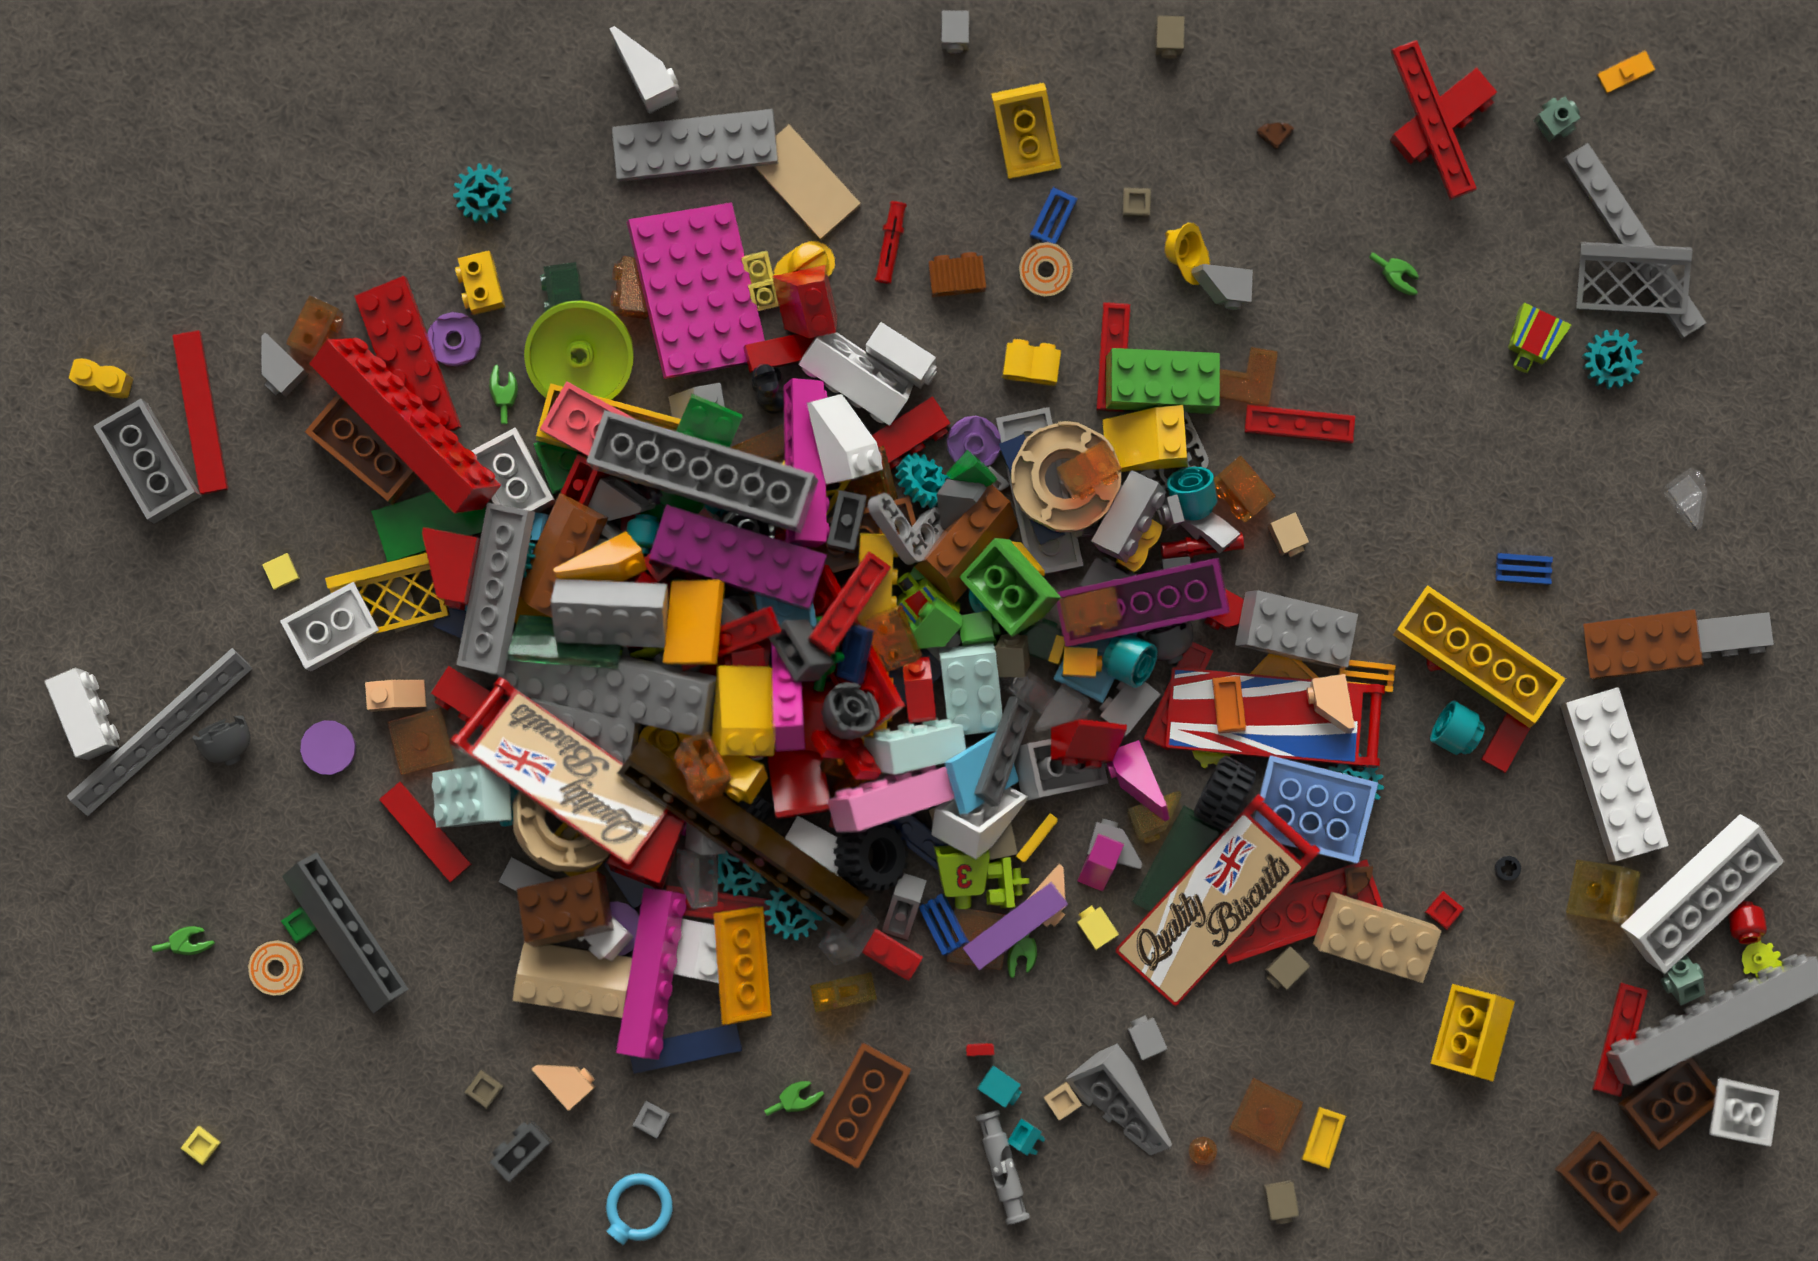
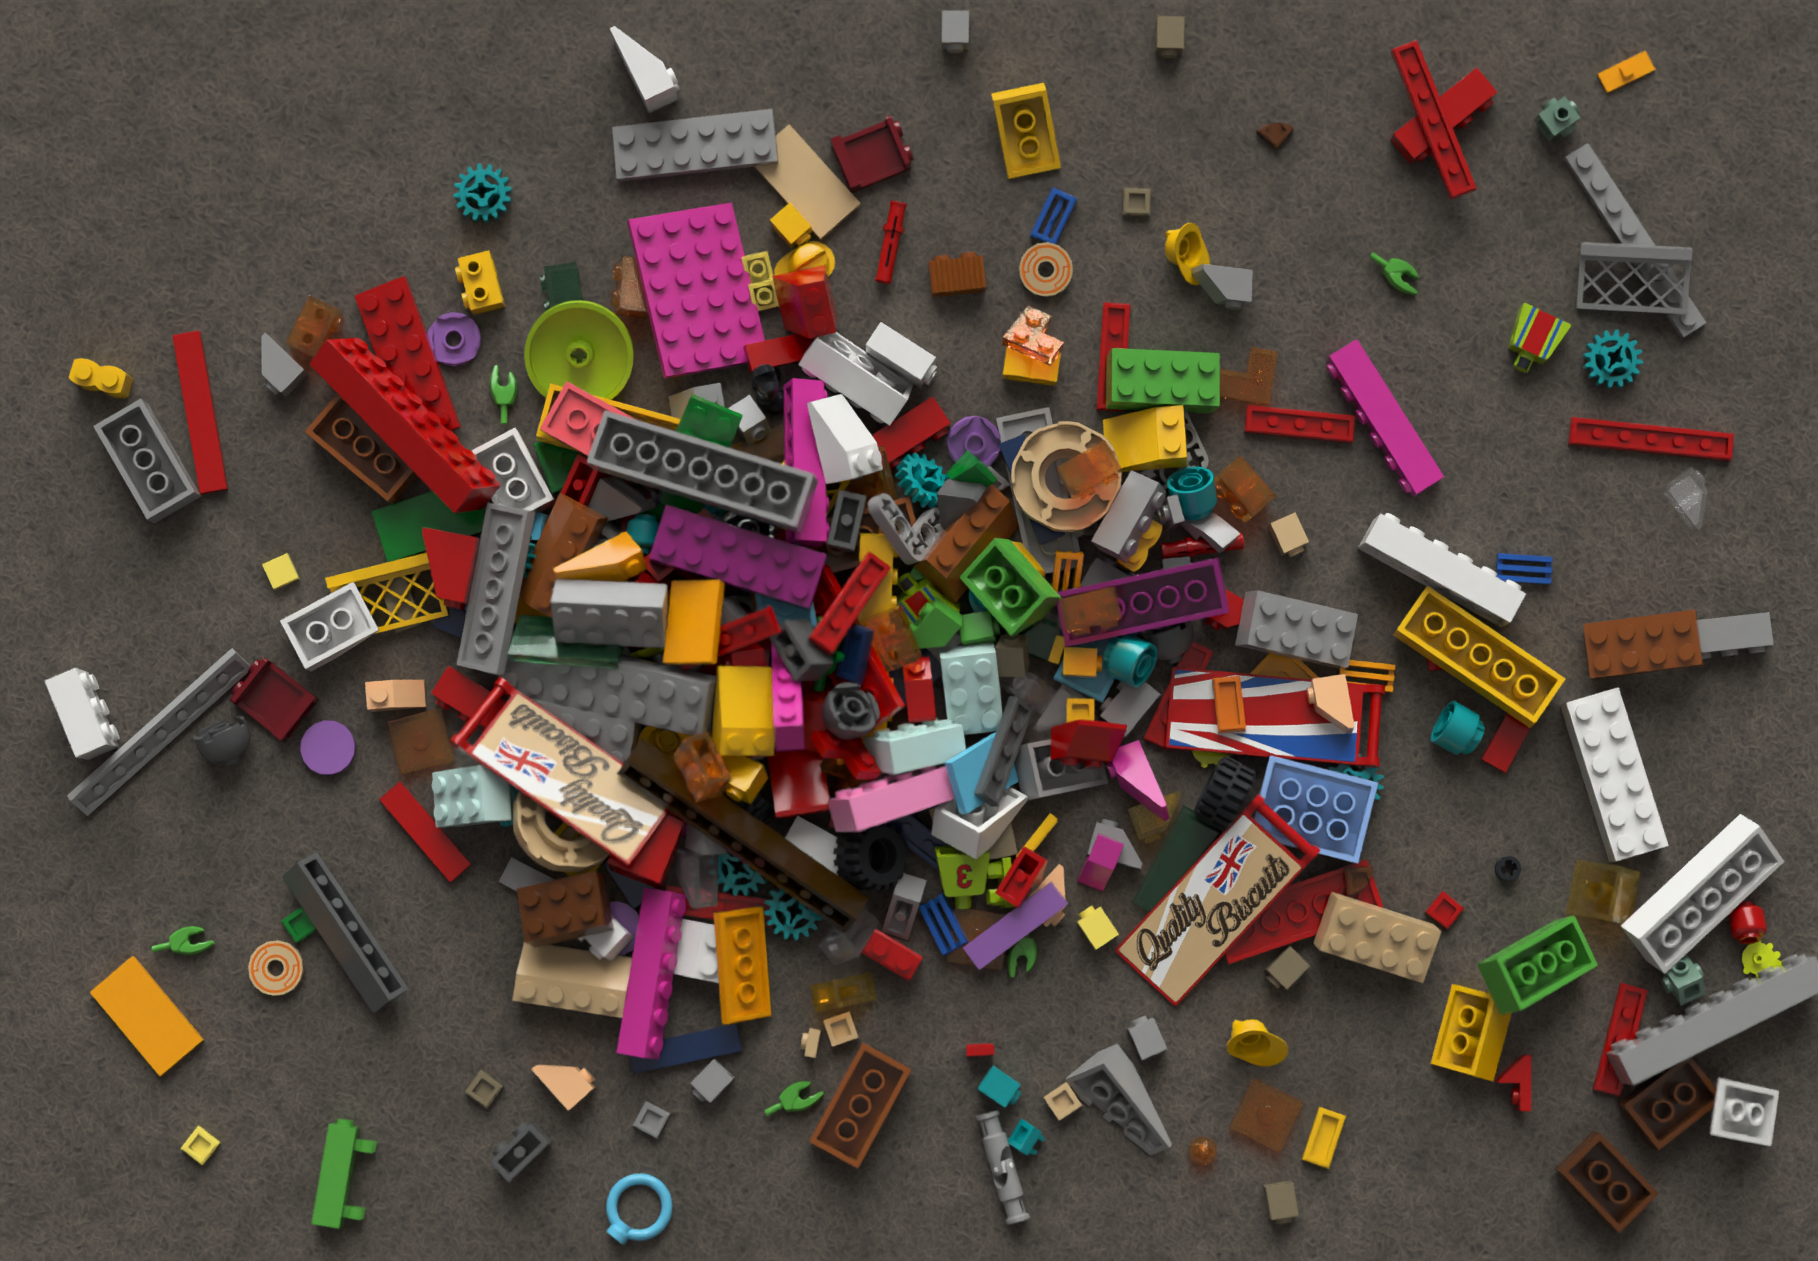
none -> light orange tile [90,956,204,1076]
none -> dark red panel [230,658,320,742]
none -> bright green brick [312,1119,377,1228]
none -> light grey brick [690,1059,735,1102]
none -> light grey brick [728,395,771,445]
none -> yellow brick [770,202,812,249]
none -> tan plate [800,1028,821,1058]
none -> tan plate [823,1011,858,1047]
none -> dark red panel [830,115,914,193]
none -> red slope [995,846,1048,908]
none -> clear orange plate [1002,306,1064,366]
none -> light orange tile [1051,550,1084,605]
none -> yellow tile [1066,698,1094,723]
none -> yellow piece [1226,1020,1288,1066]
none -> dark pink brick [1326,339,1444,497]
none -> white brick [1358,513,1526,627]
none -> bright green brick [1477,915,1598,1015]
none -> red slope [1494,1054,1531,1111]
none -> red tile [1568,417,1734,461]

